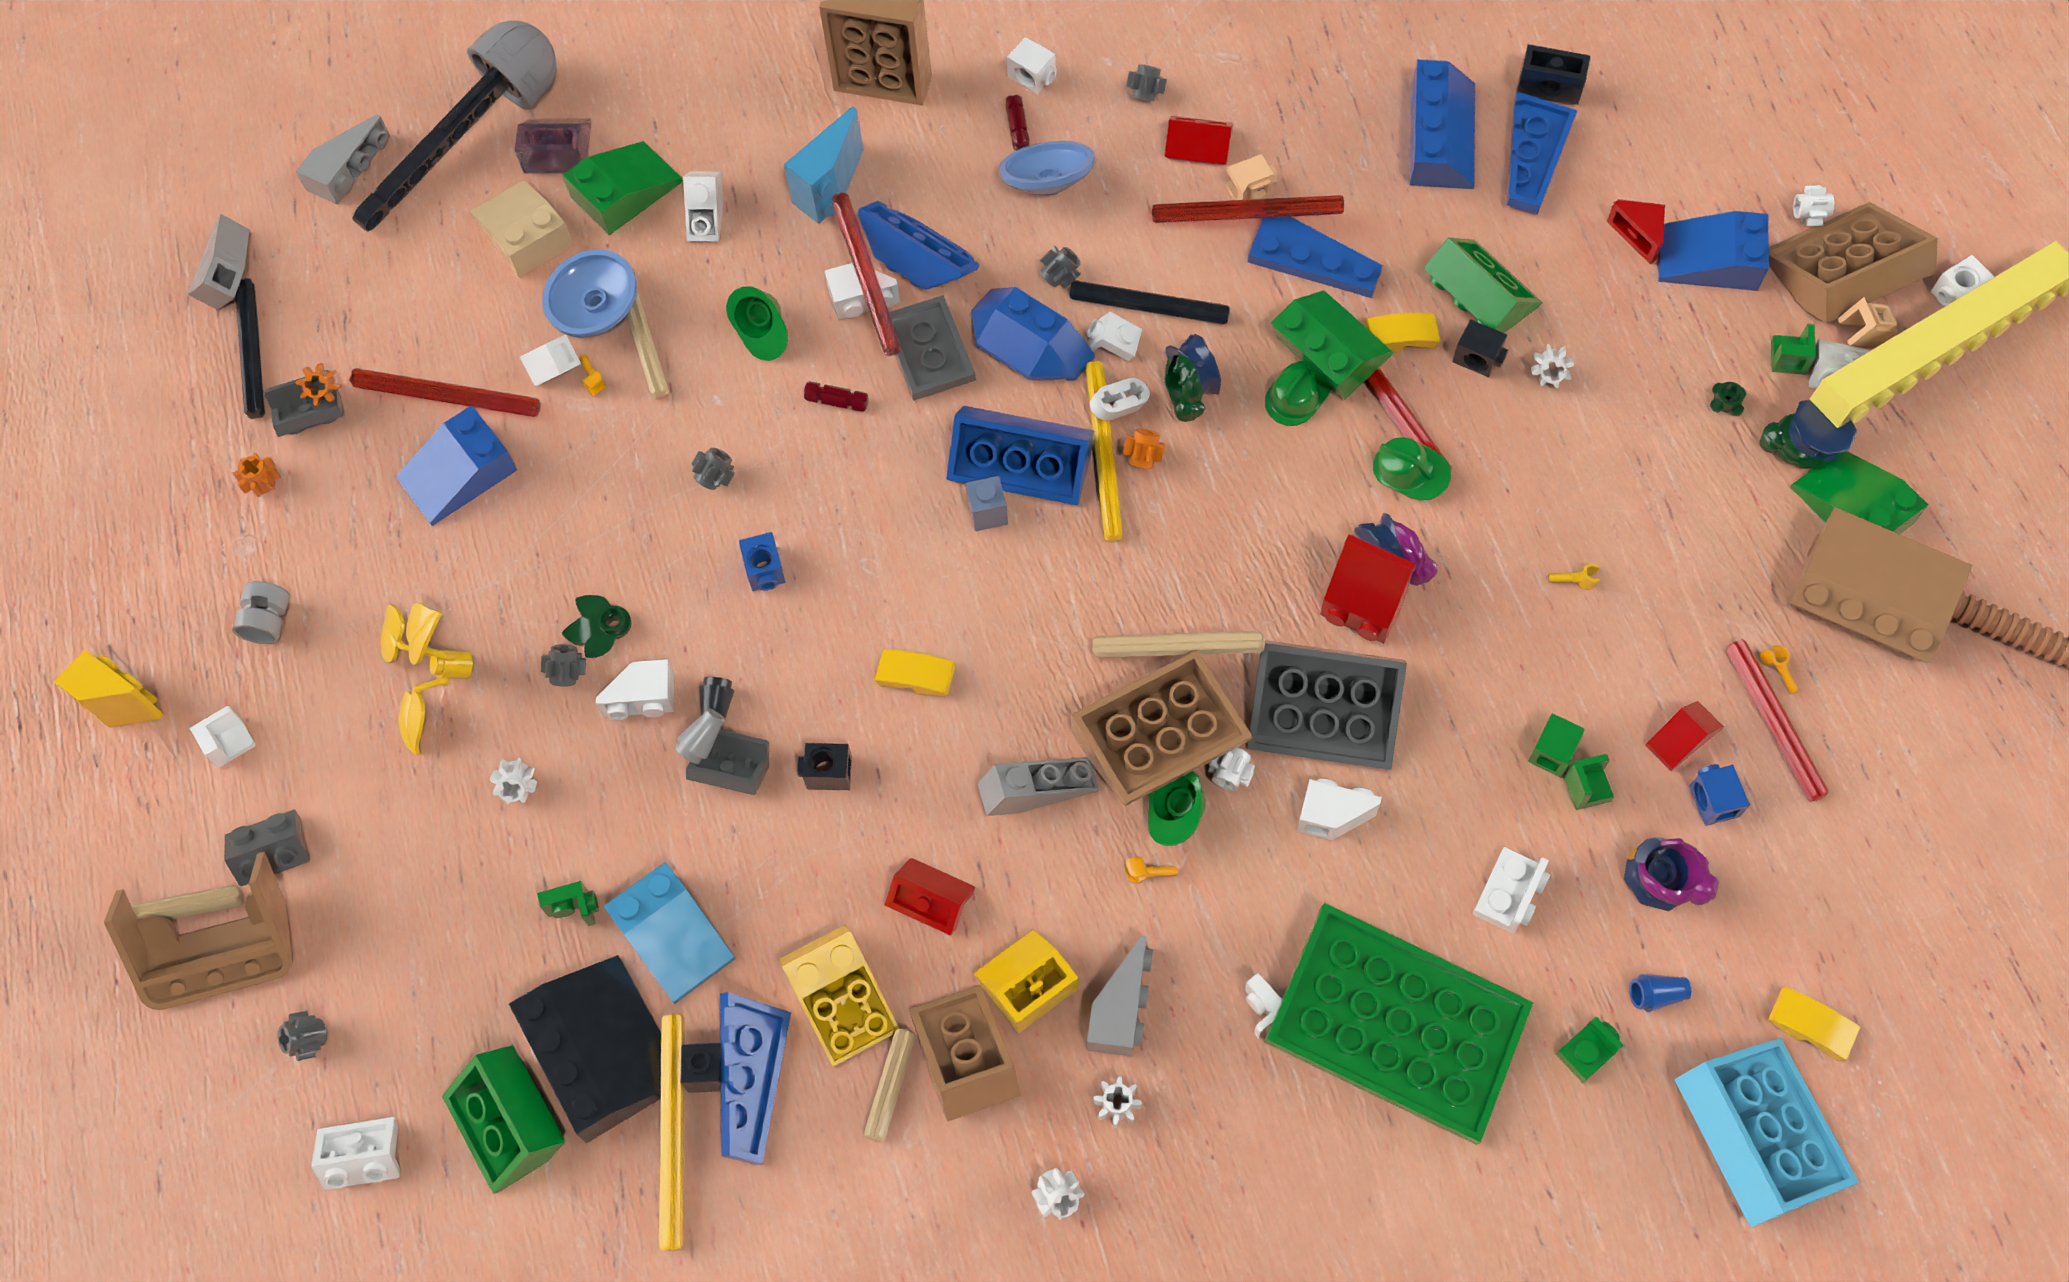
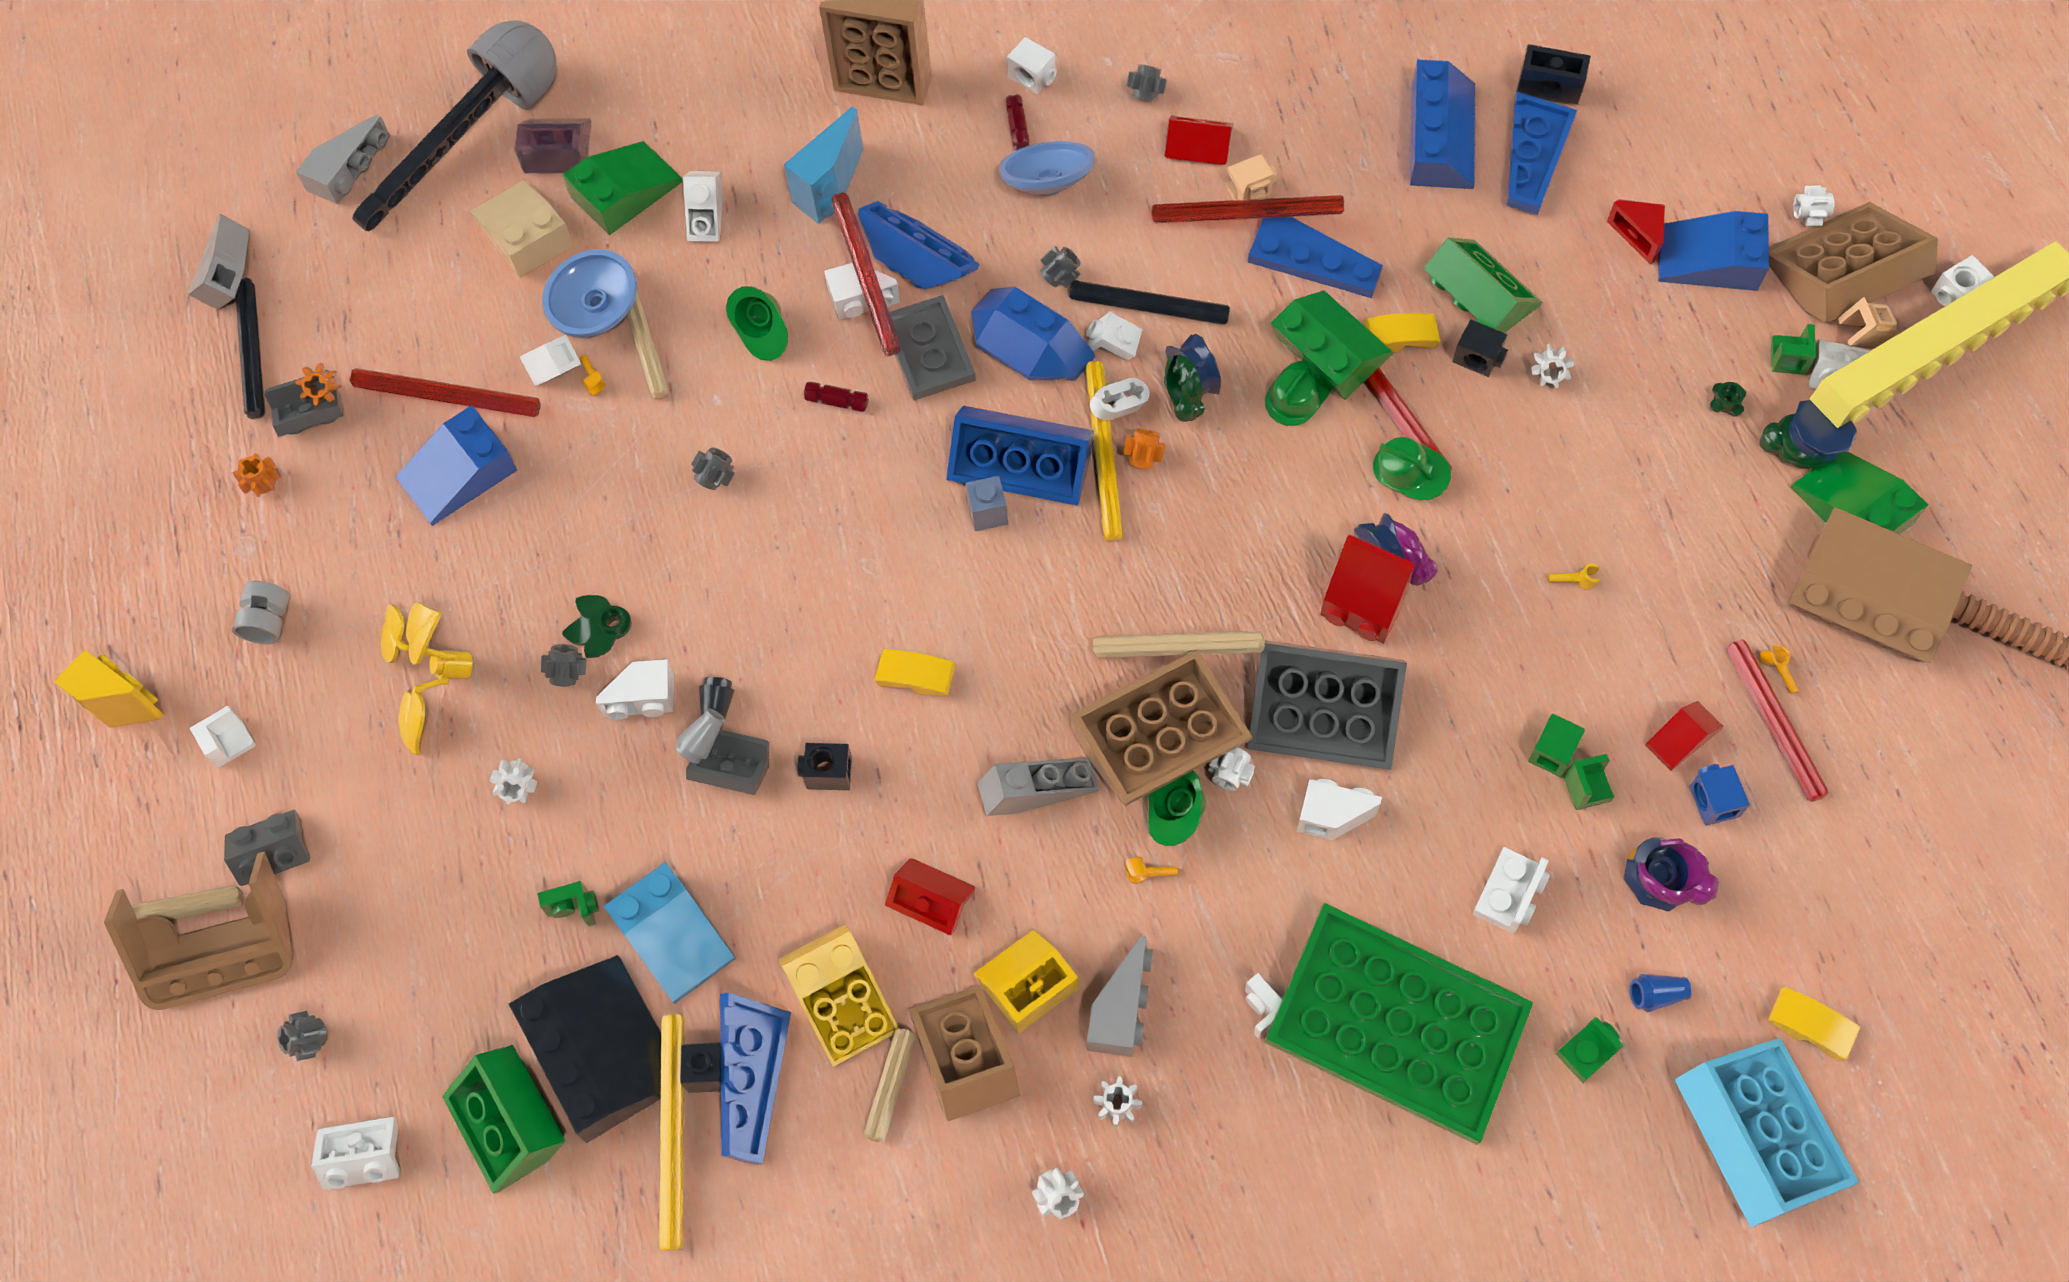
blue brick [739,532,786,591] -> none

